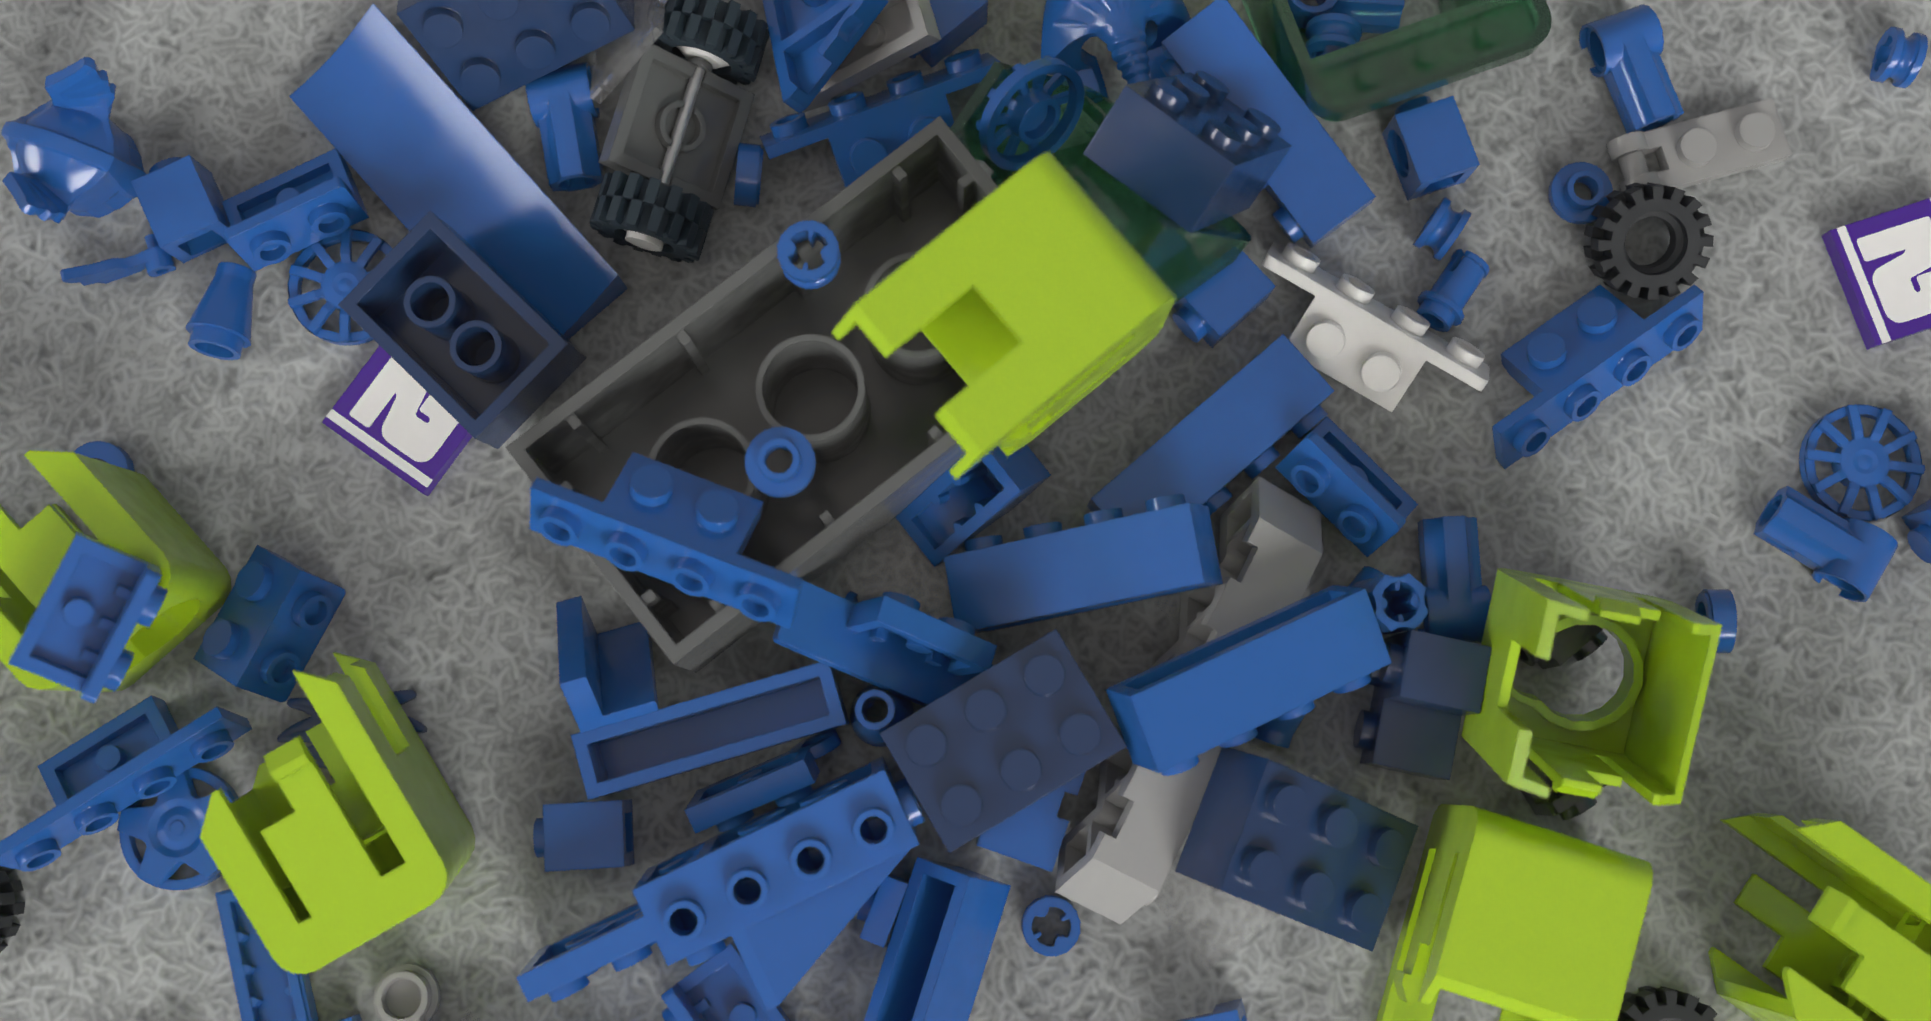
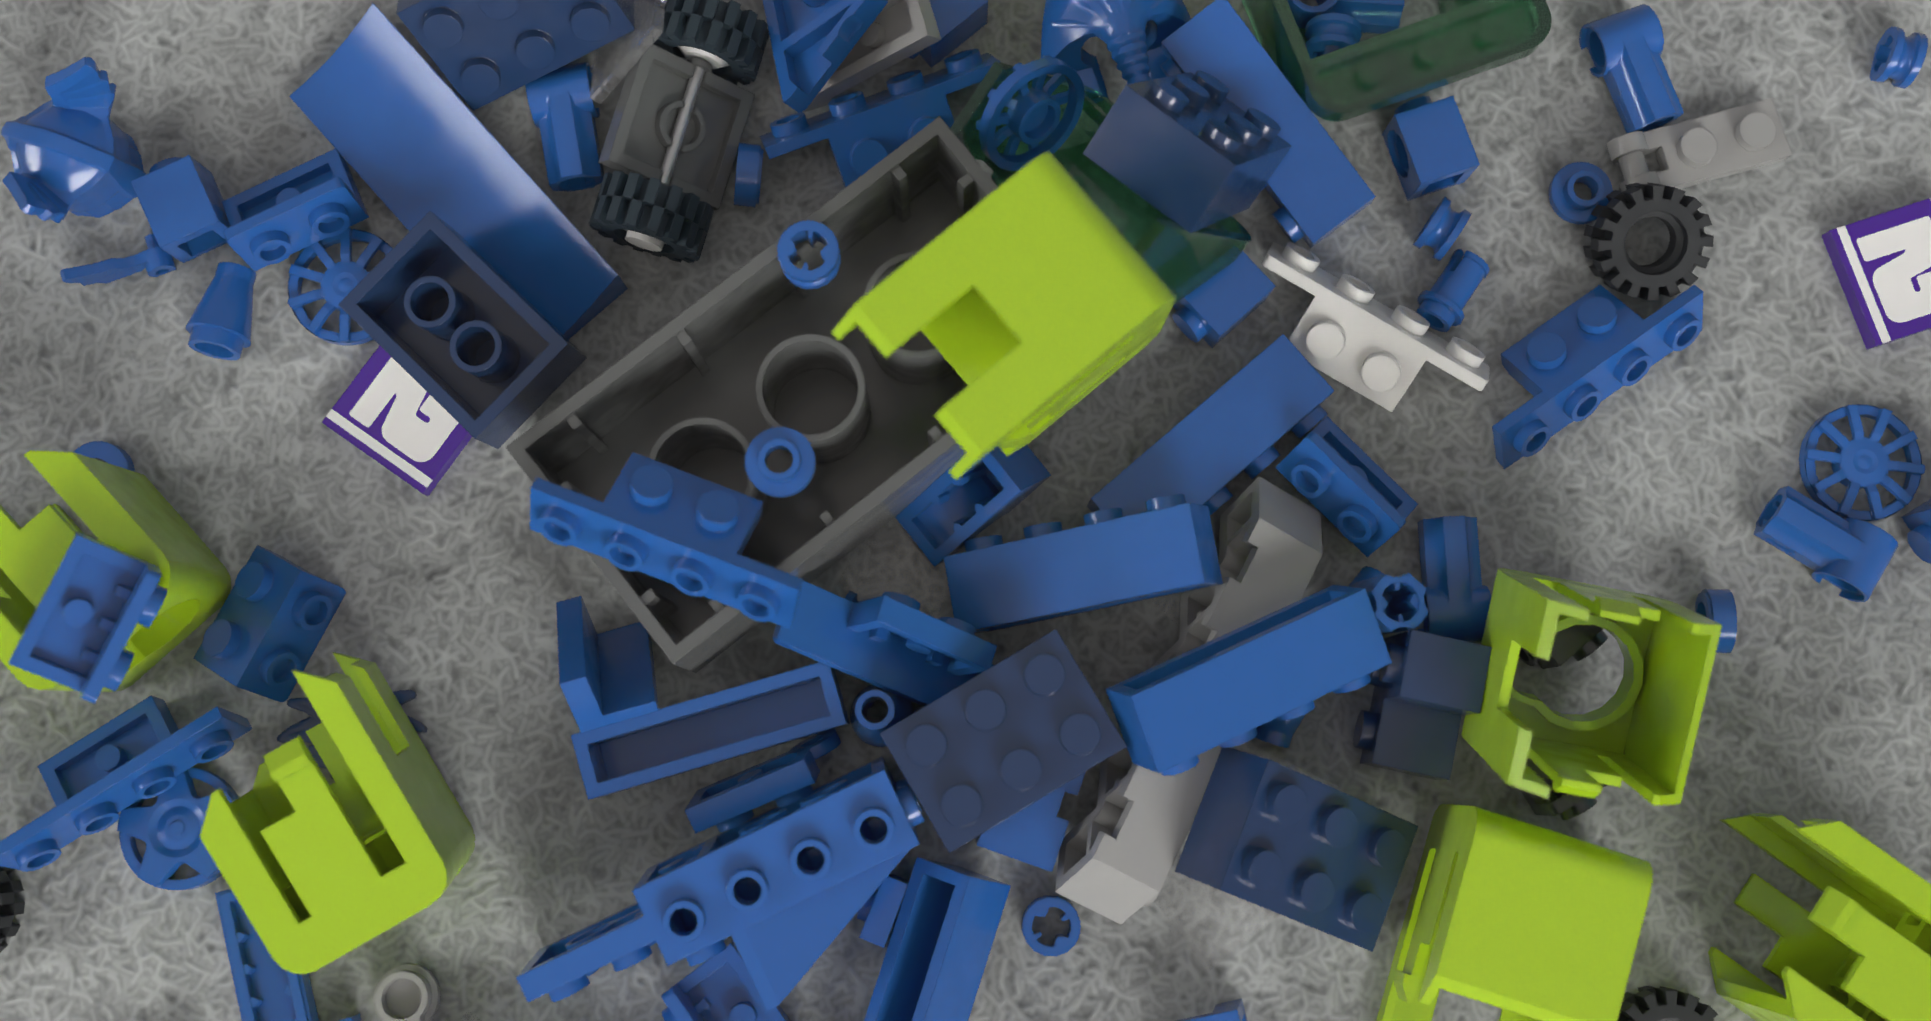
blue brick [533,799,634,872] -> none

